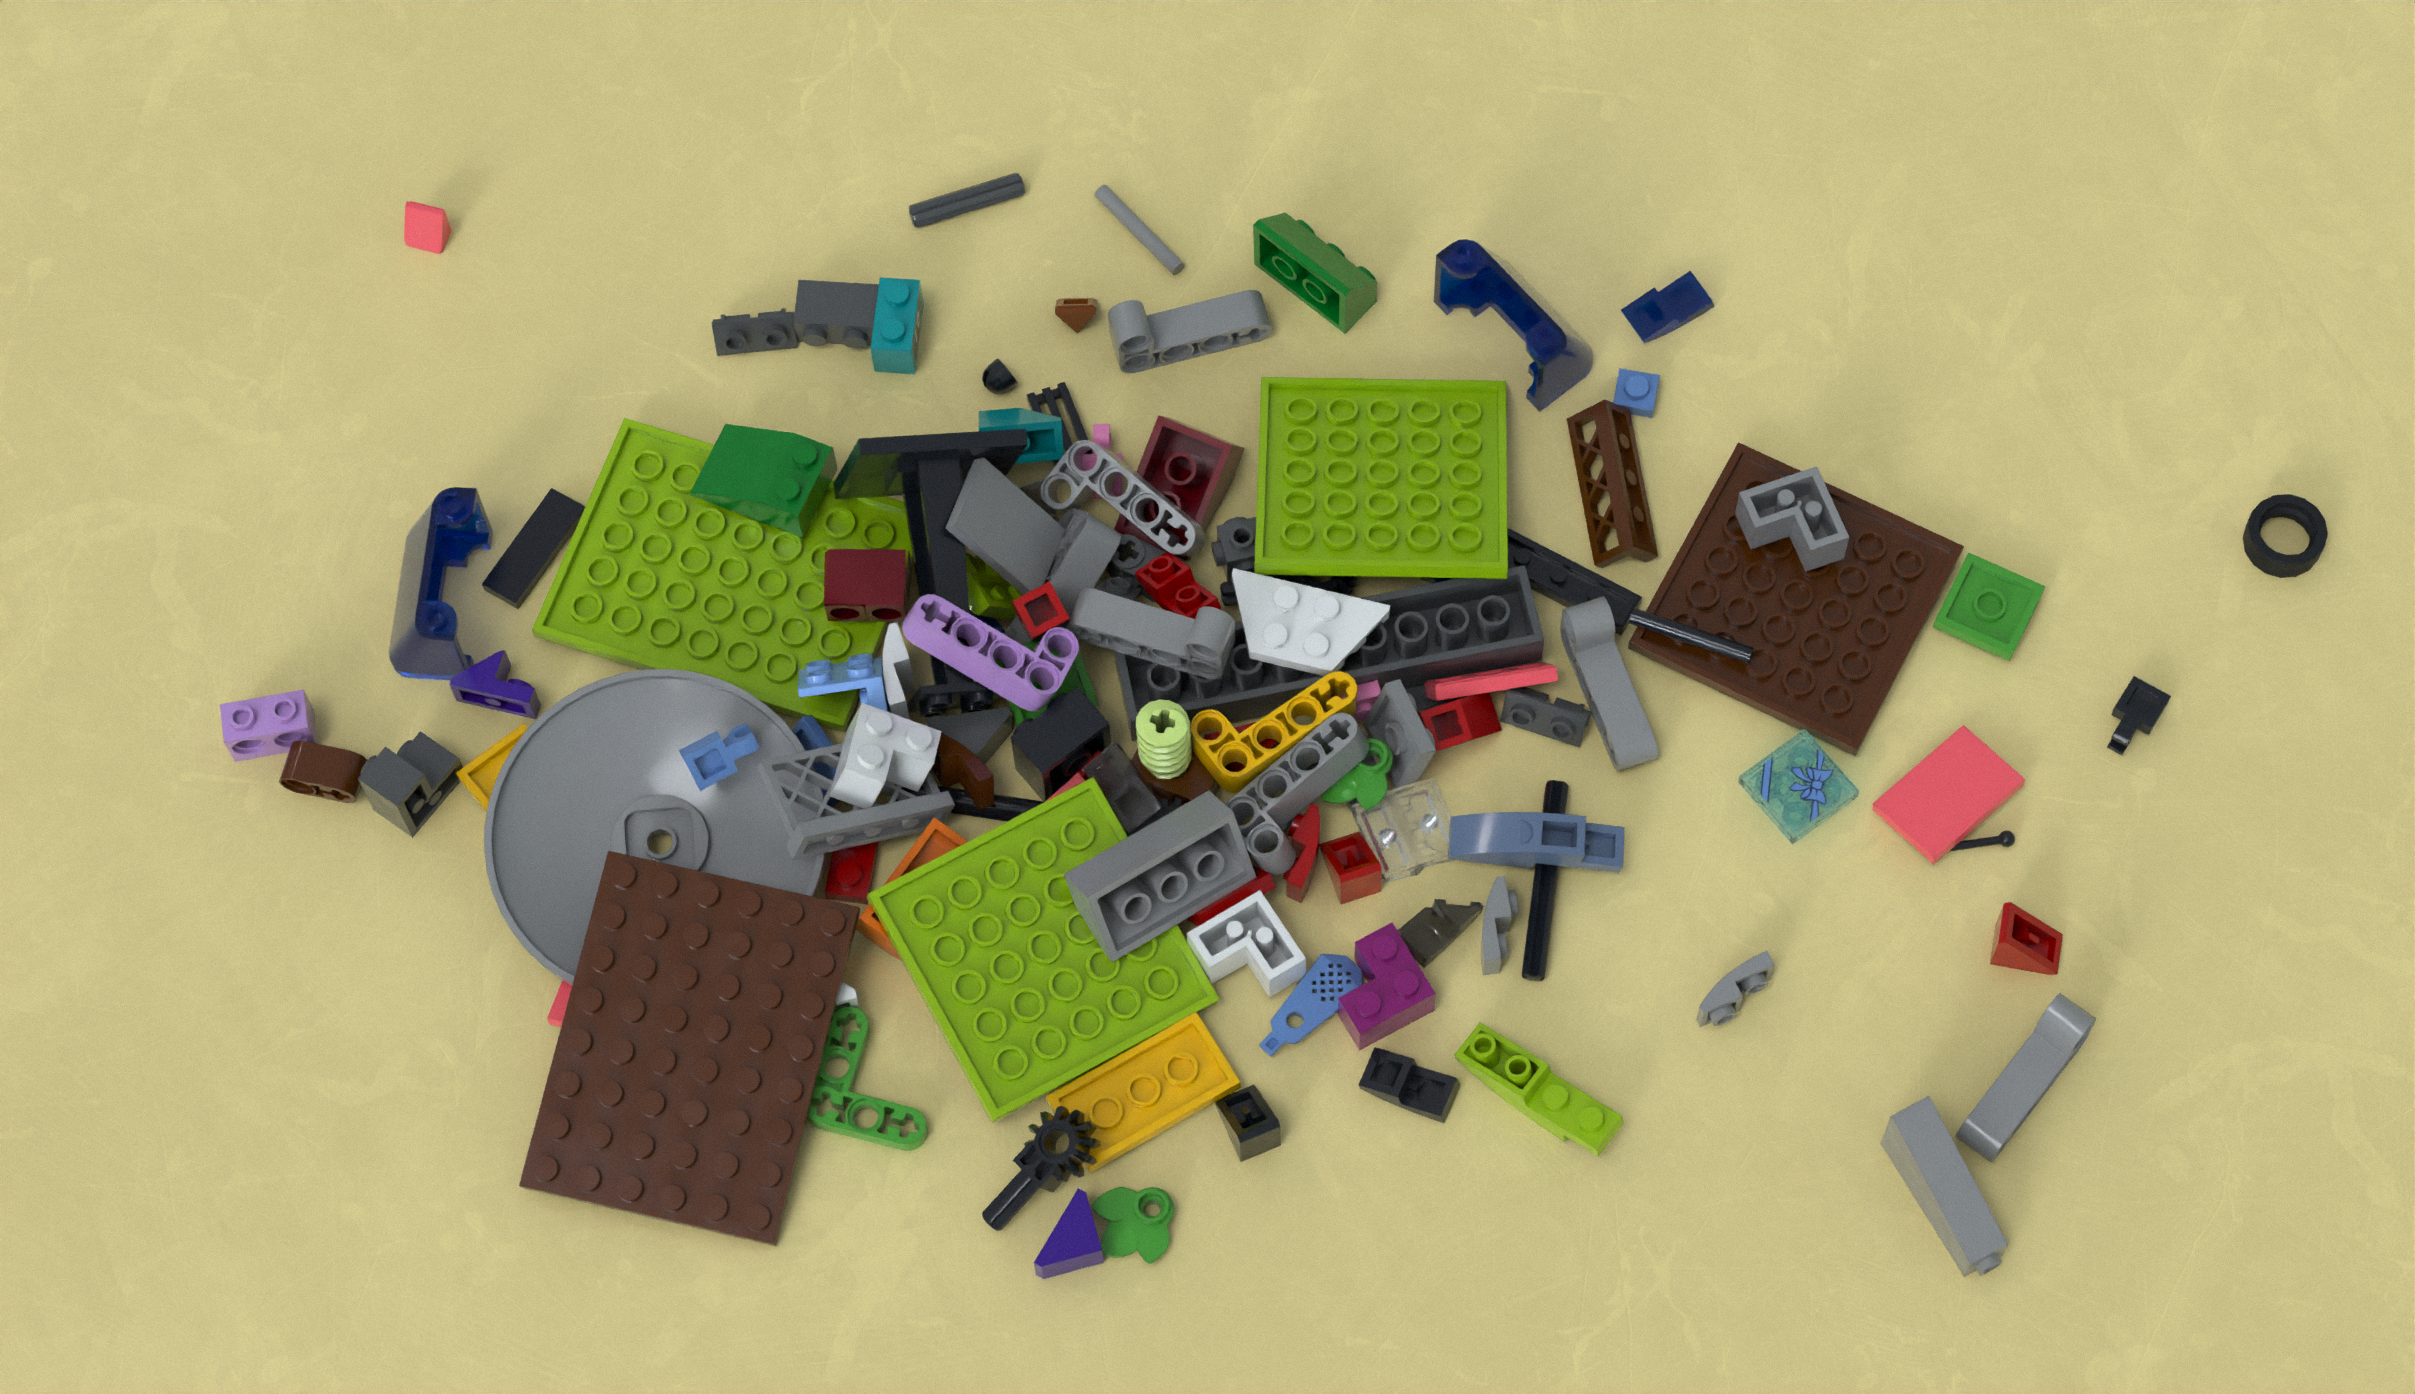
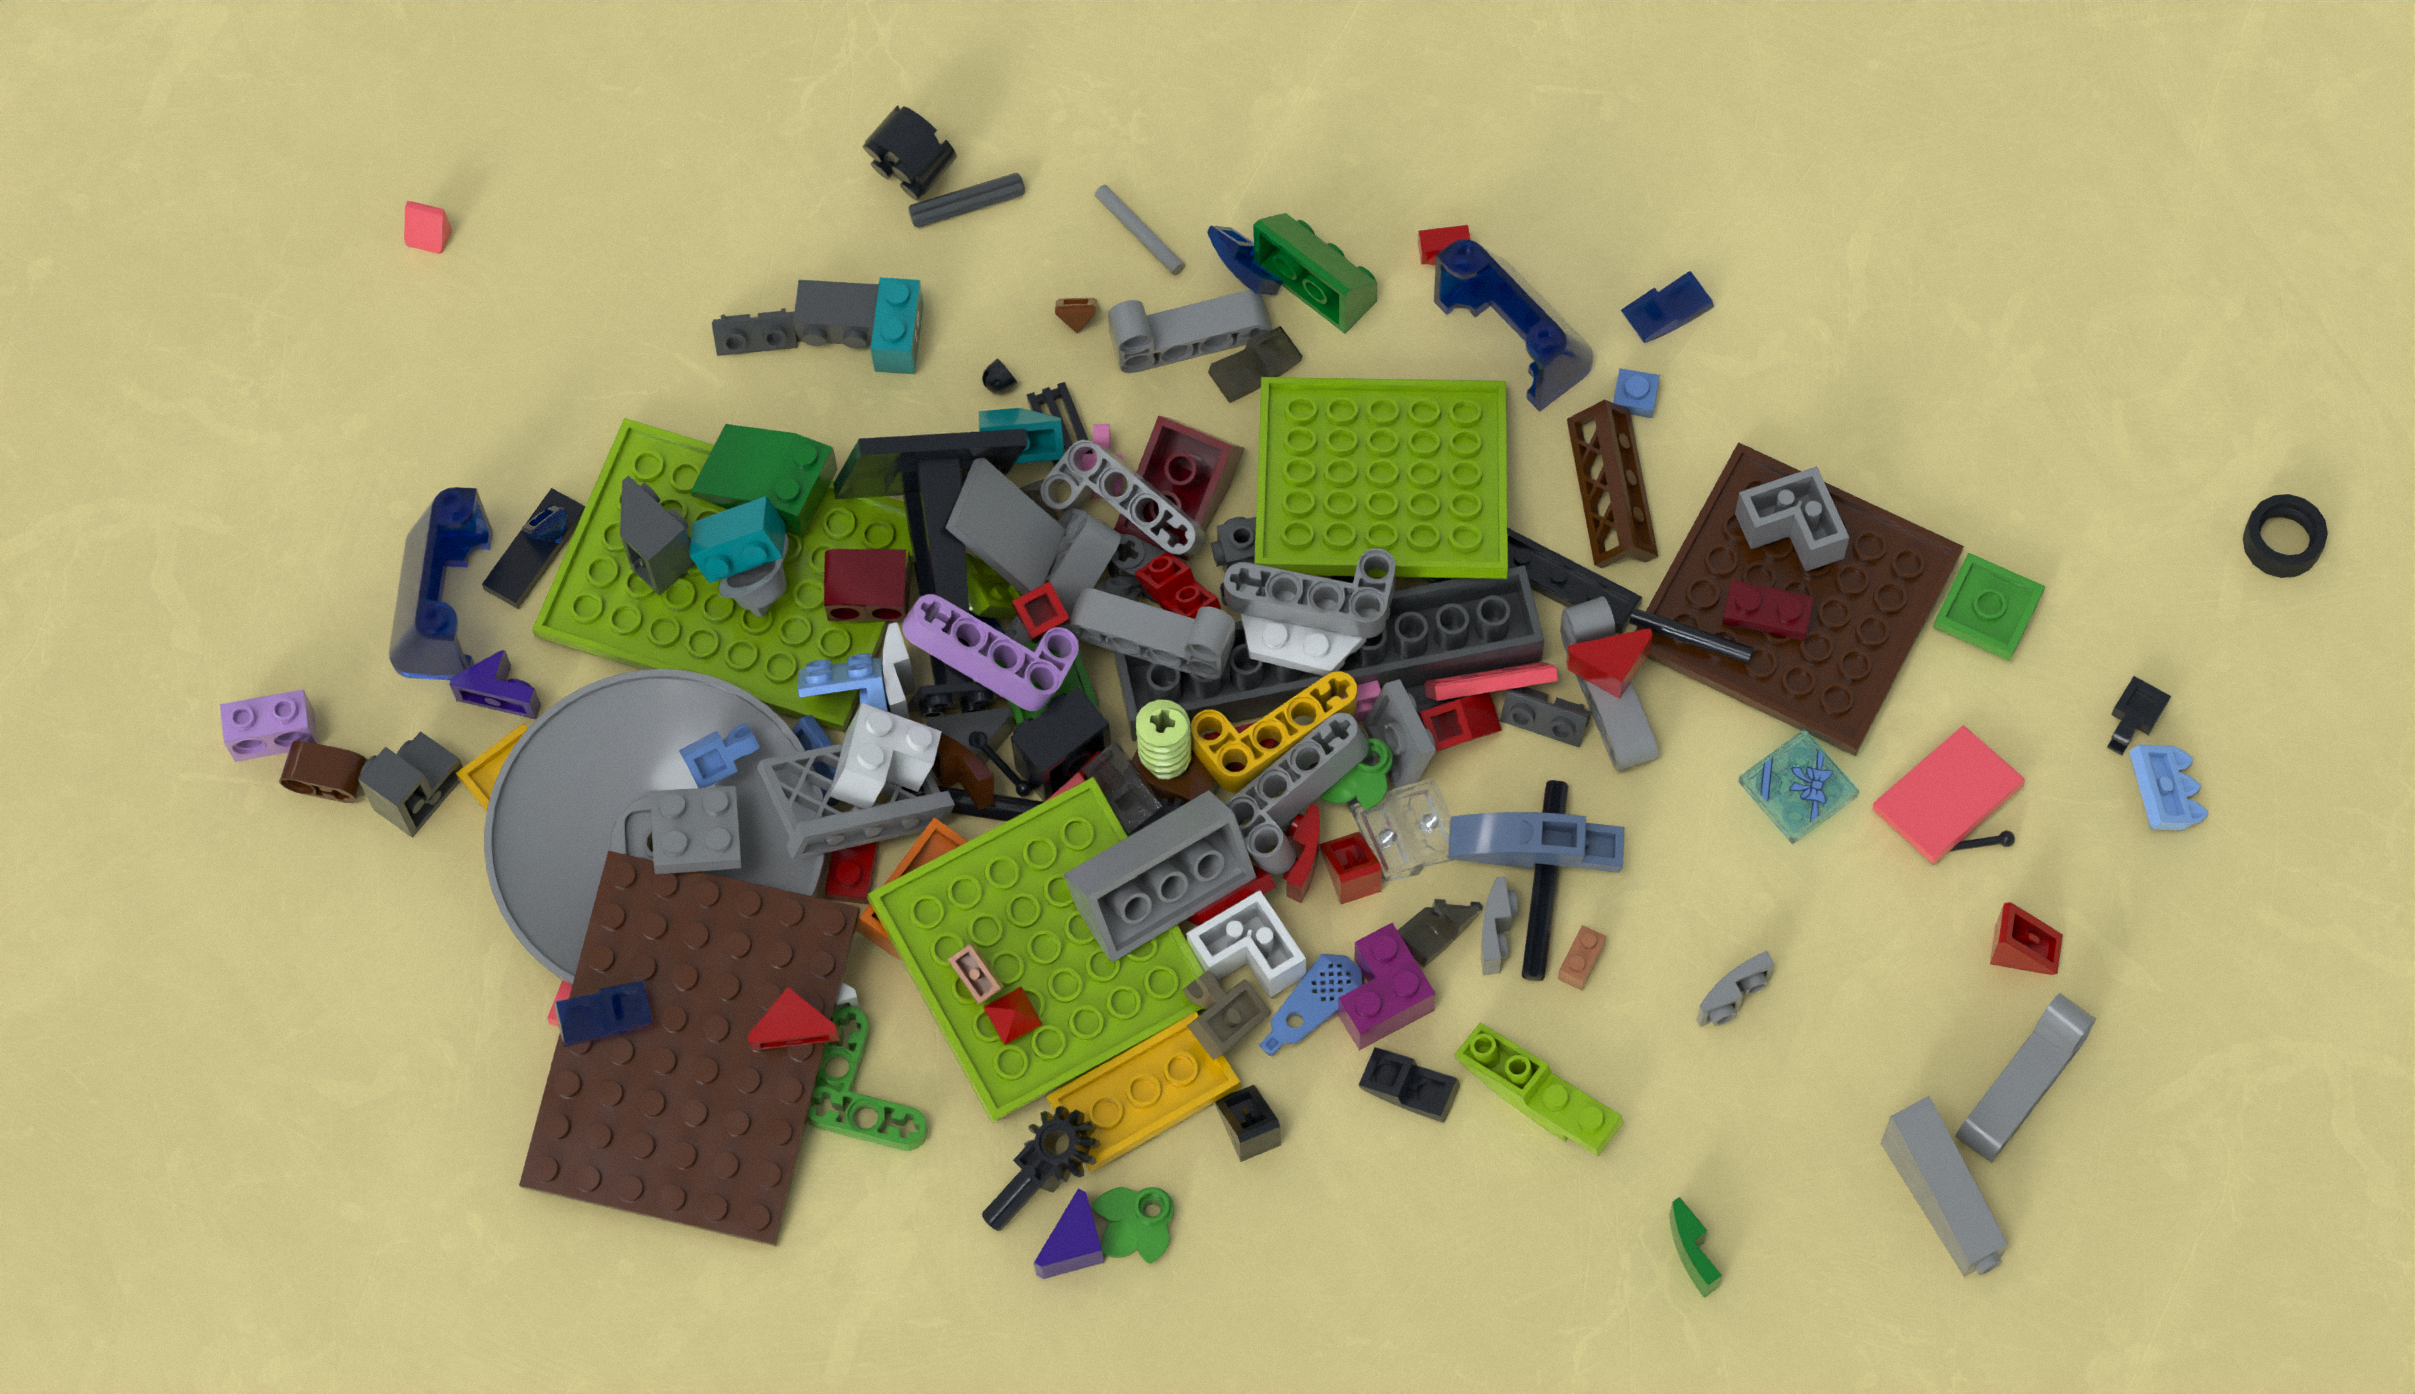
none -> clear blue slope [521,505,568,543]
none -> clear blue slope [554,980,652,1047]
none -> dark grey slope [620,475,695,596]
none -> light grey plate [650,786,742,874]
none -> teal brick [689,496,786,583]
none -> light grey piece [718,533,789,617]
none -> red slope [748,987,841,1051]
none -> black brick [863,105,957,200]
none -> nougat piece [948,943,1005,1004]
none -> black hinge [968,731,1032,797]
none -> red slope [983,986,1042,1046]
none -> dark tan plate [1183,970,1271,1061]
none -> clear blue slope [1207,225,1283,295]
none -> clear smoke slope [1208,326,1303,403]
none -> light grey beam [1224,548,1395,638]
none -> red piece [1418,225,1472,265]
none -> nougat piece [1558,925,1606,990]
none -> red slope [1566,628,1653,699]
none -> green slope [1669,1197,1722,1298]
none -> dark red plate [1722,579,1814,641]
none -> light blue plate [2129,744,2208,830]

